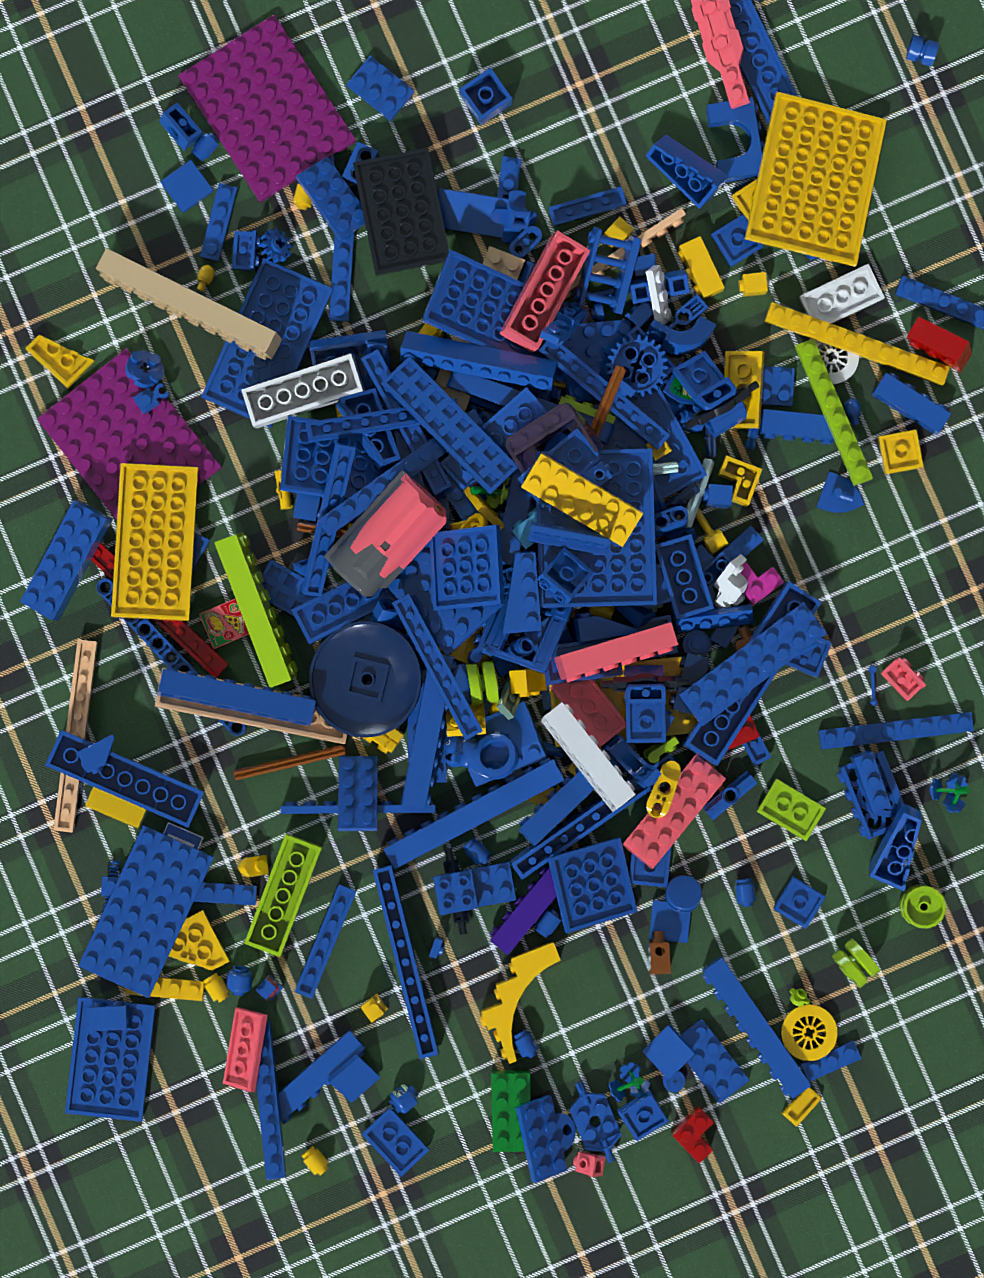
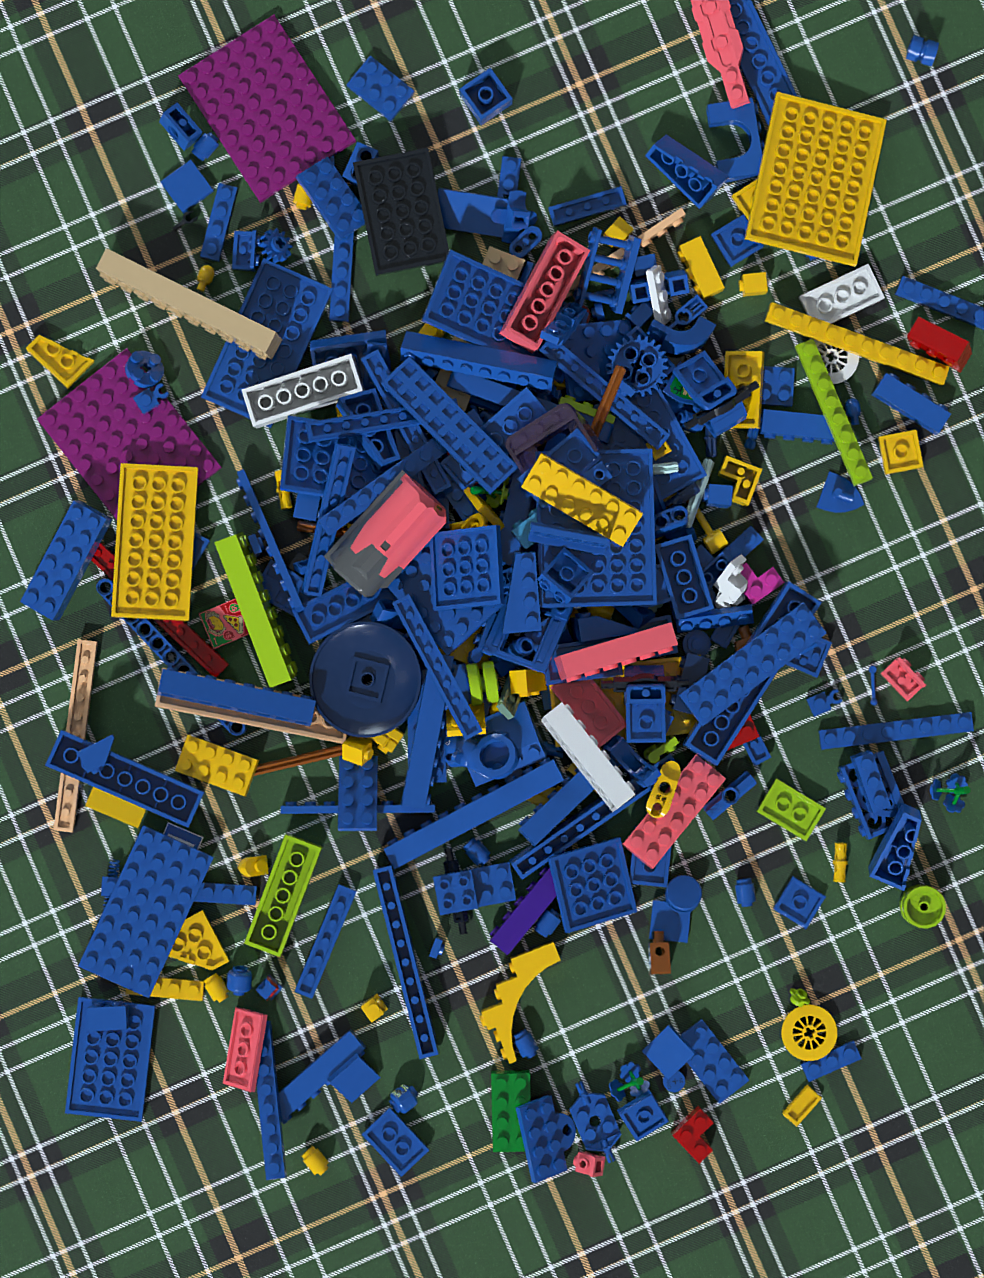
blue brick [702,956,811,1099] -> none
lime wheel [832,938,881,988] -> none
none -> black hand [172,210,198,231]
none -> yellow plate [175,735,259,797]
none -> blue plate [236,469,305,613]
none -> blue plate [248,534,265,558]
none -> yellow brick [342,736,373,766]
none -> blue plate [806,689,843,717]
none -> yellow pin [832,842,848,882]

